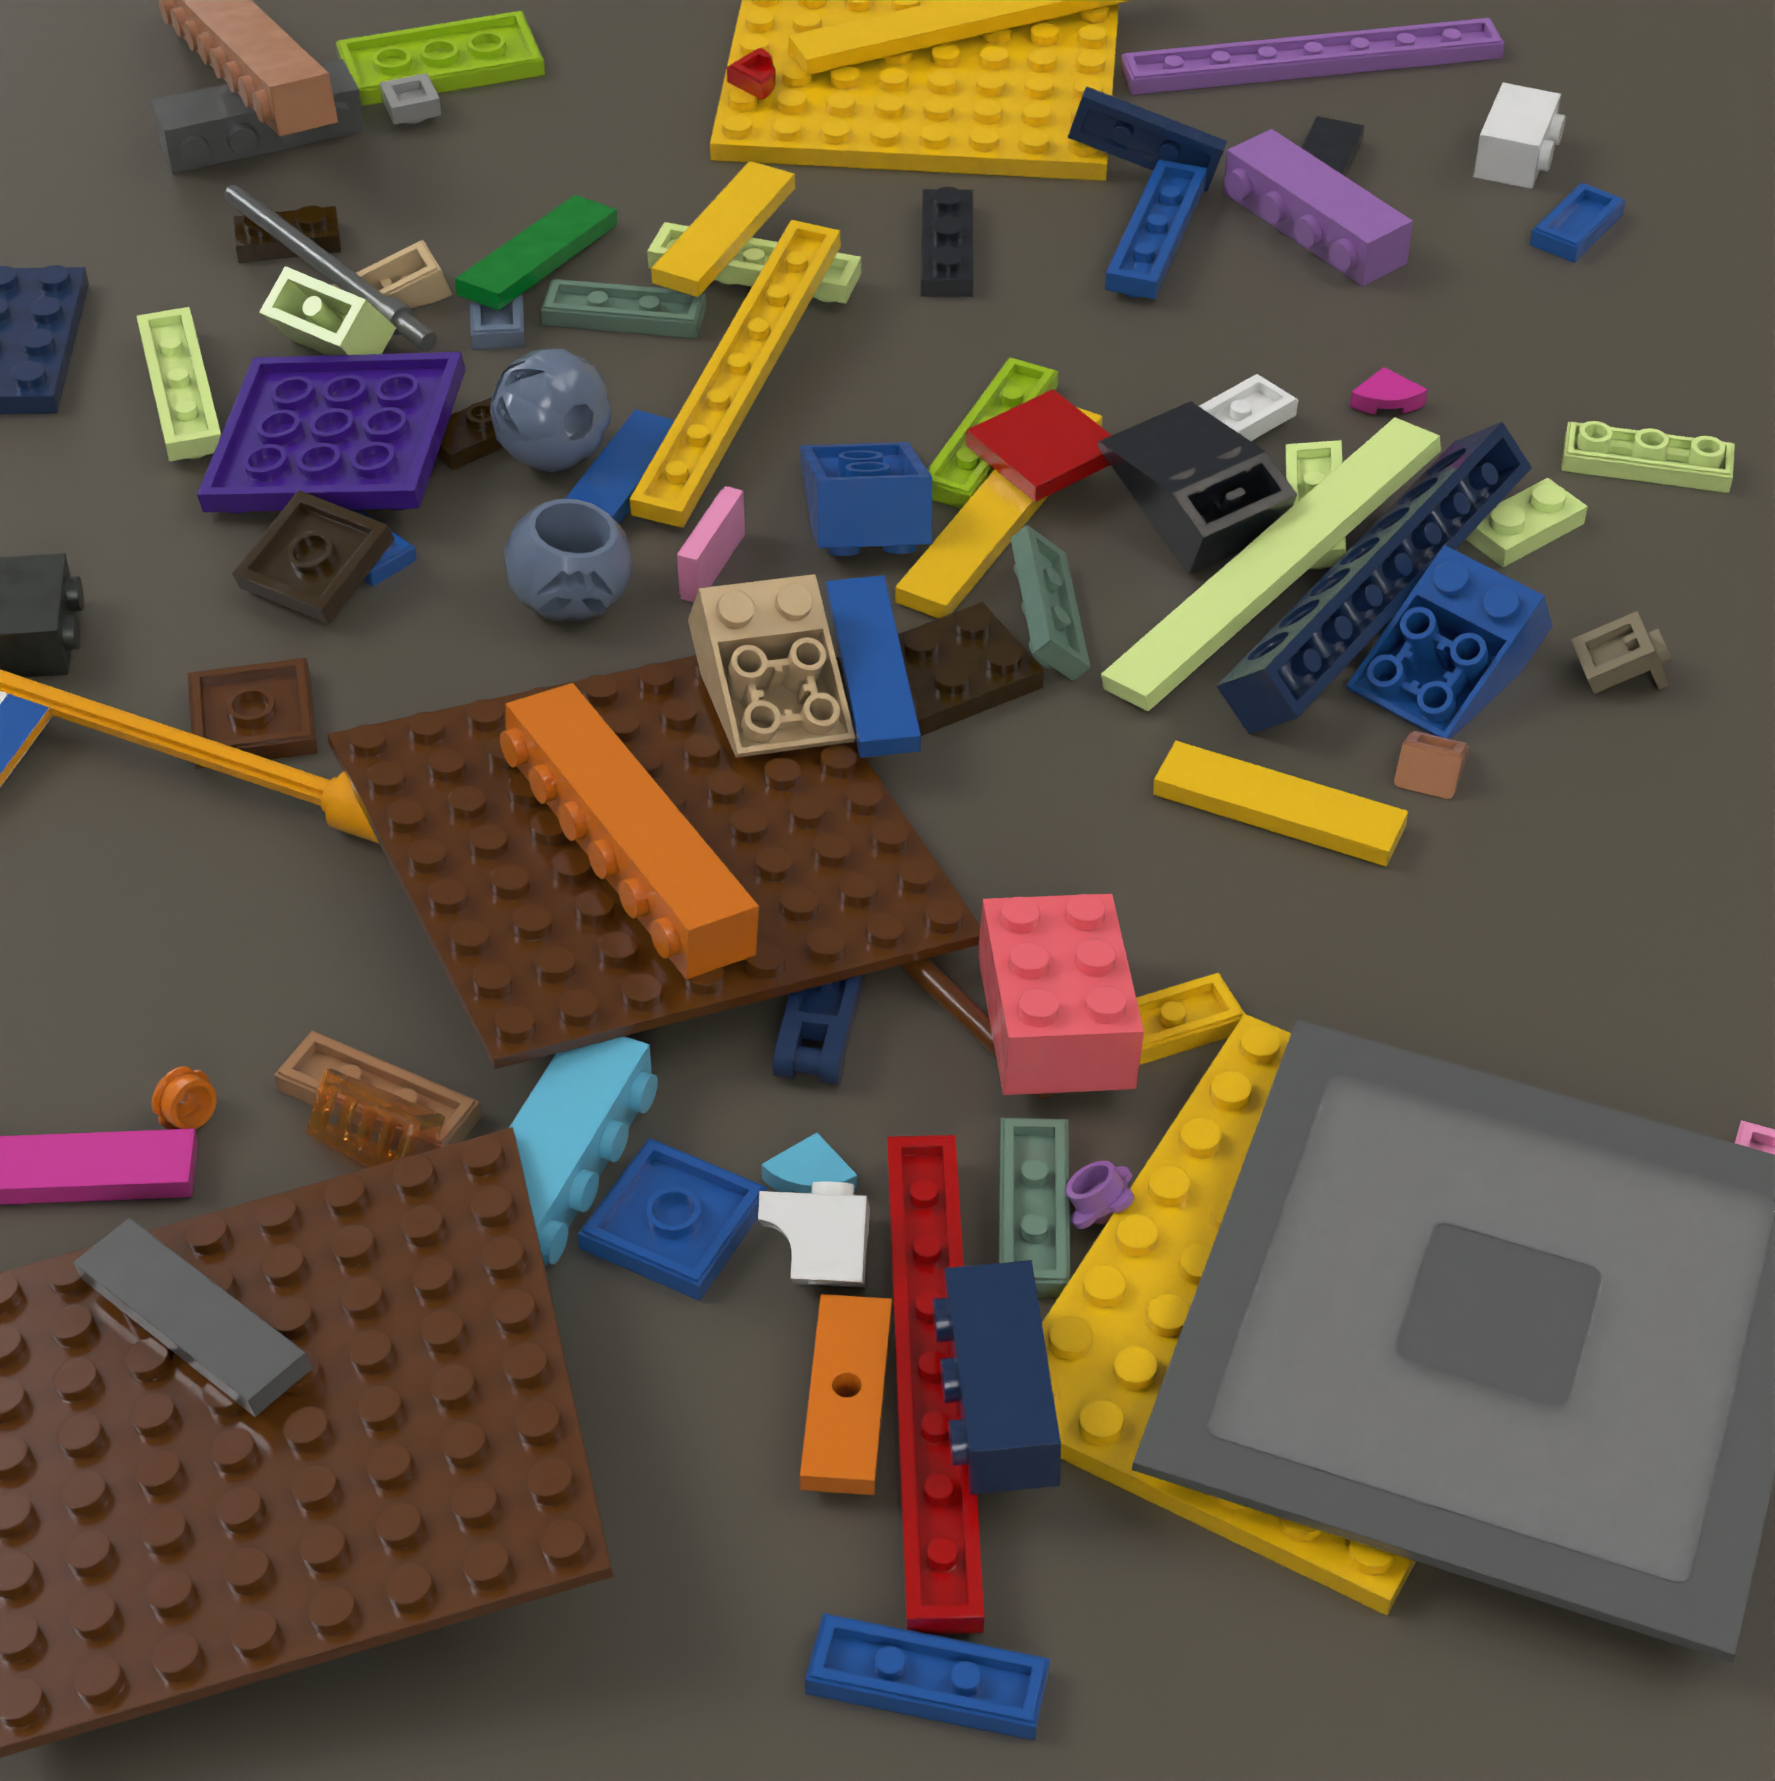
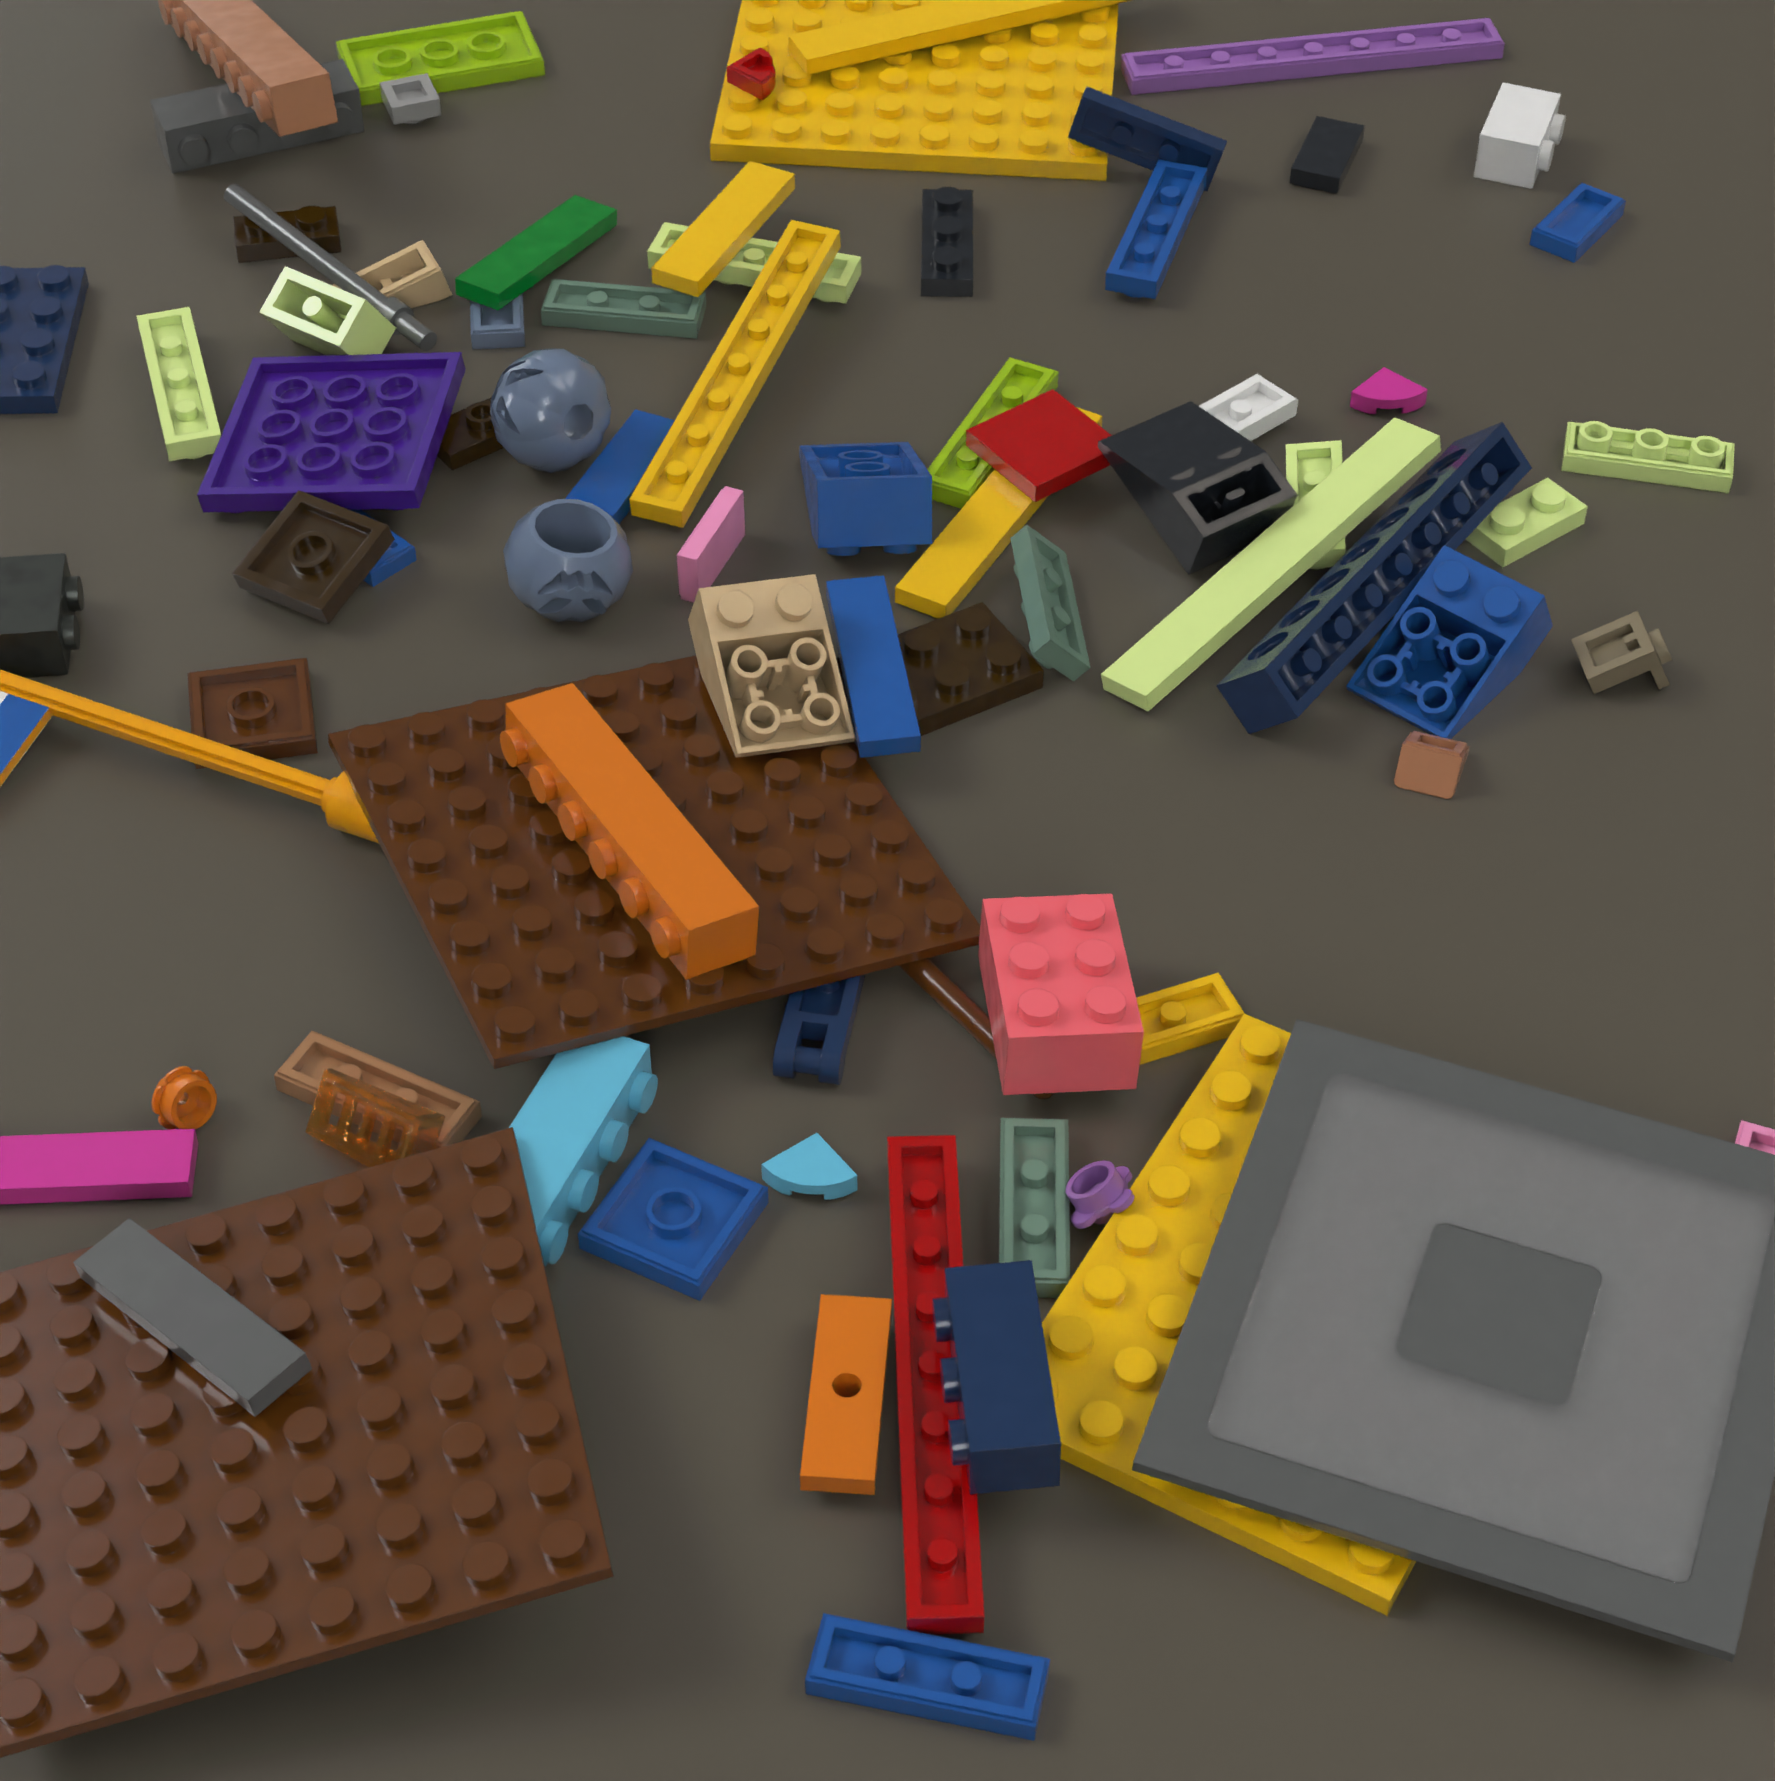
white brick [758,1182,870,1288] -> none
yellow tile [1153,741,1408,867] -> none
medium lavender brick [1223,129,1413,287] -> none

